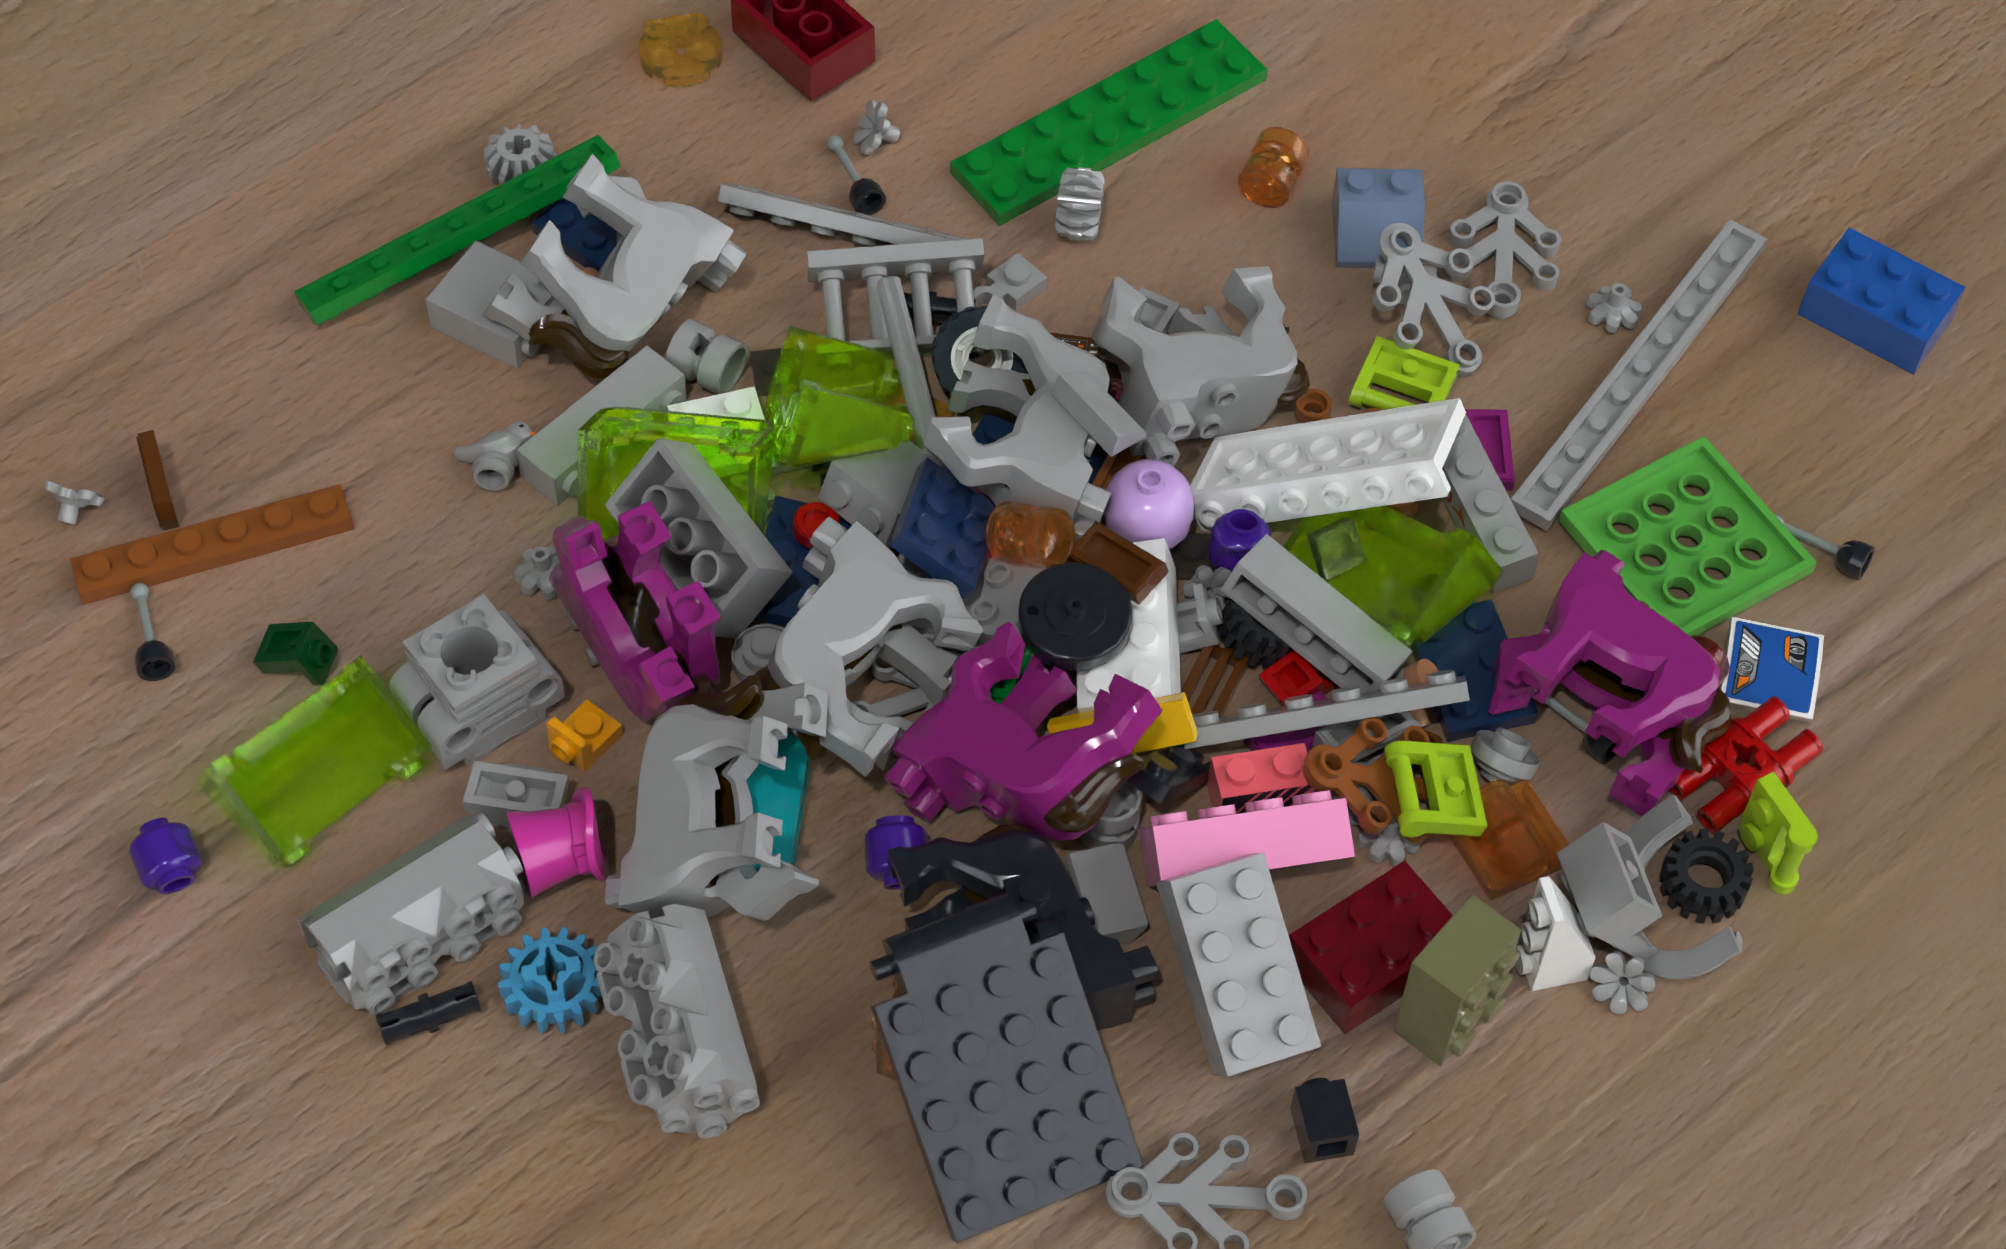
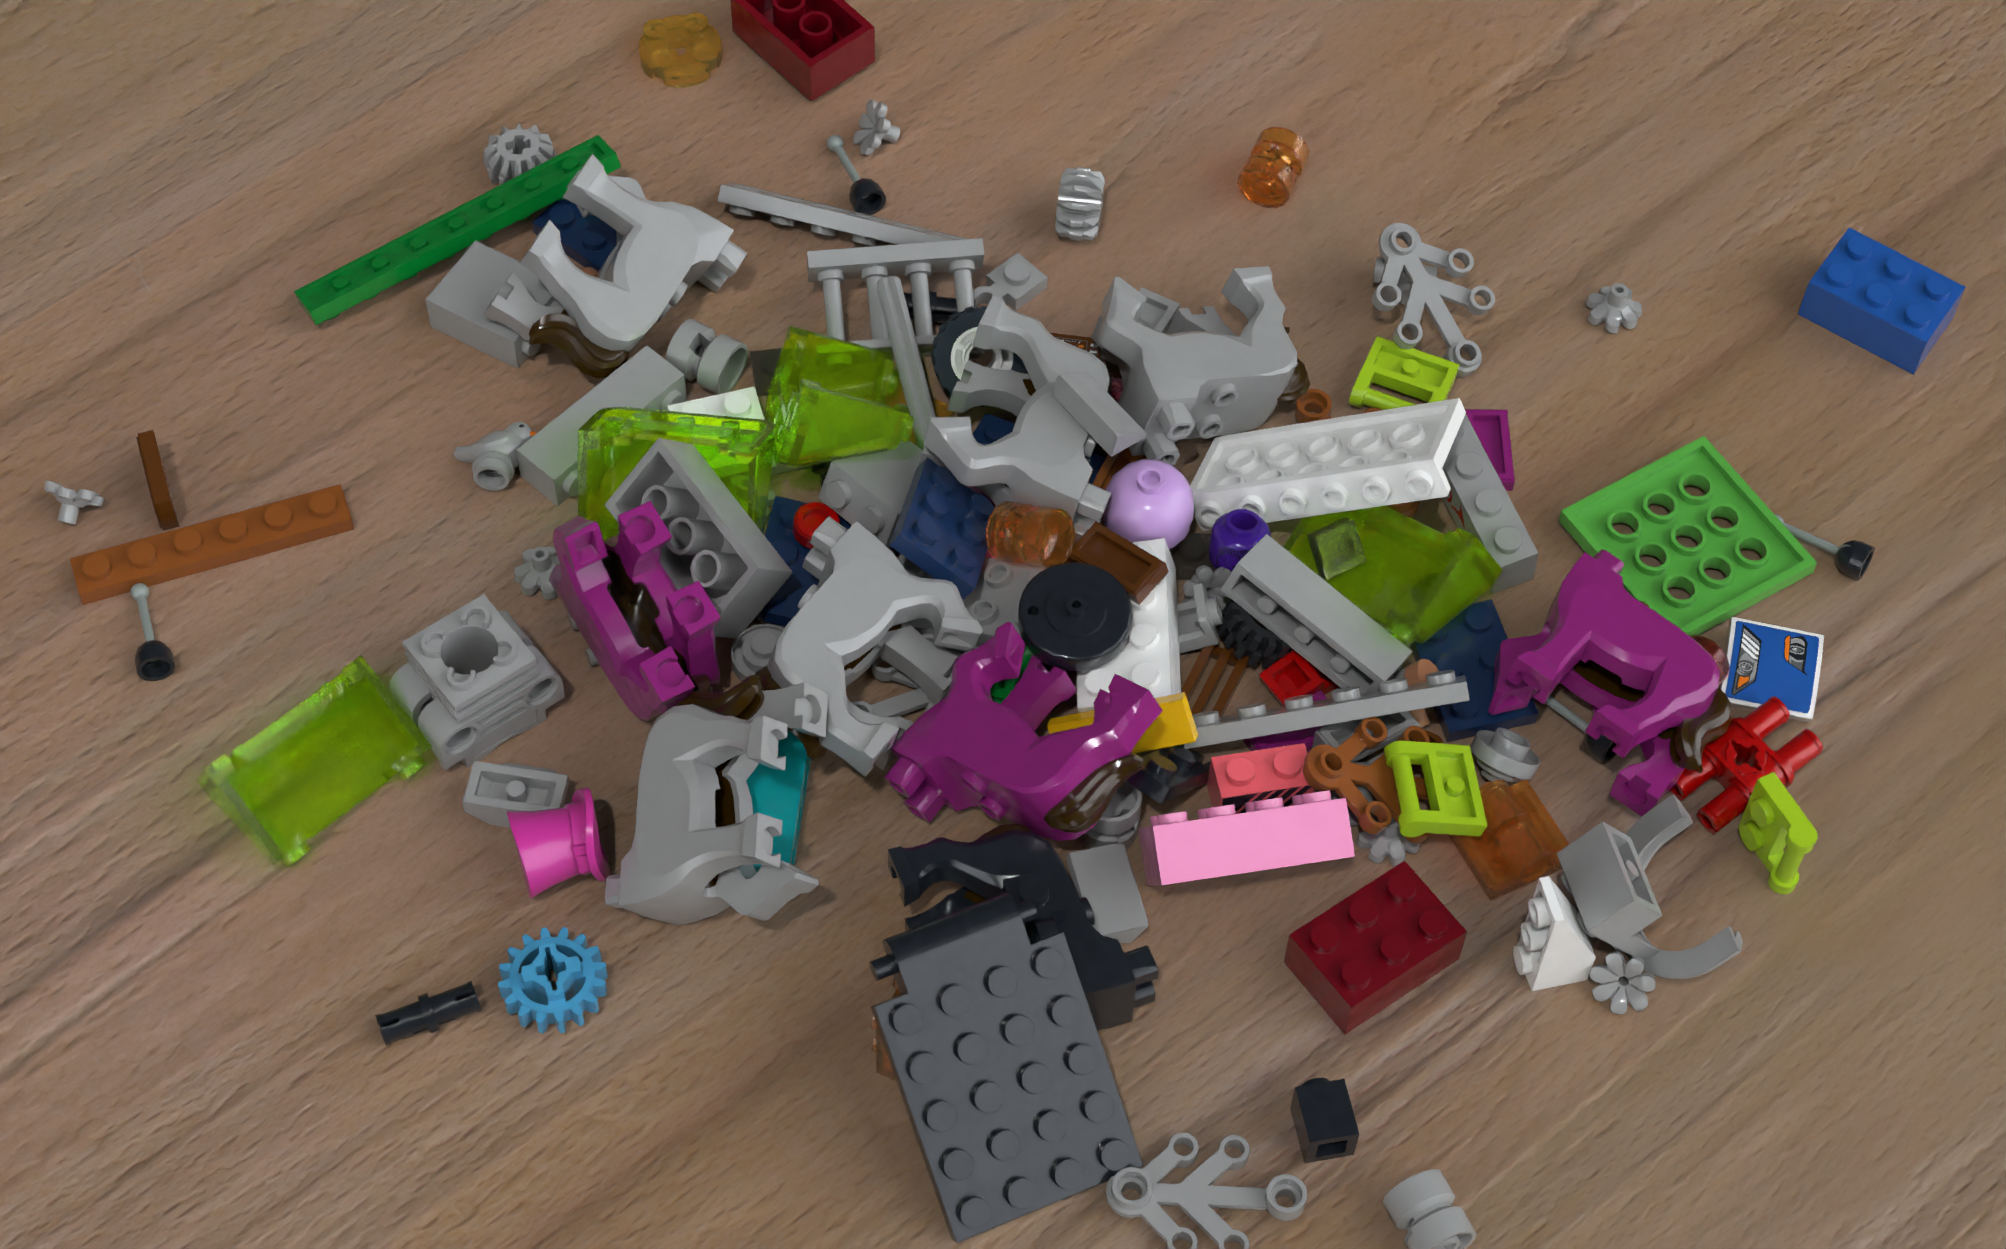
dark purple head [129,818,202,894] -> none
dark green bracket [253,622,338,685] -> none
light grey brick [297,812,528,1015] -> none
light orange bracket [546,699,623,772] -> none
light grey brick [593,903,760,1139] -> none
dark purple head [864,815,928,890] -> none
green plate [950,19,1267,226] -> none
light grey brick [1156,852,1321,1077] -> none
sand blue slope [1331,168,1425,268] -> none
olive brick [1394,894,1522,1066] -> none
light grey plant [1446,181,1561,320] -> none
light grey plate [1511,219,1767,531] -> none
black tyre [1659,829,1754,924] -> none

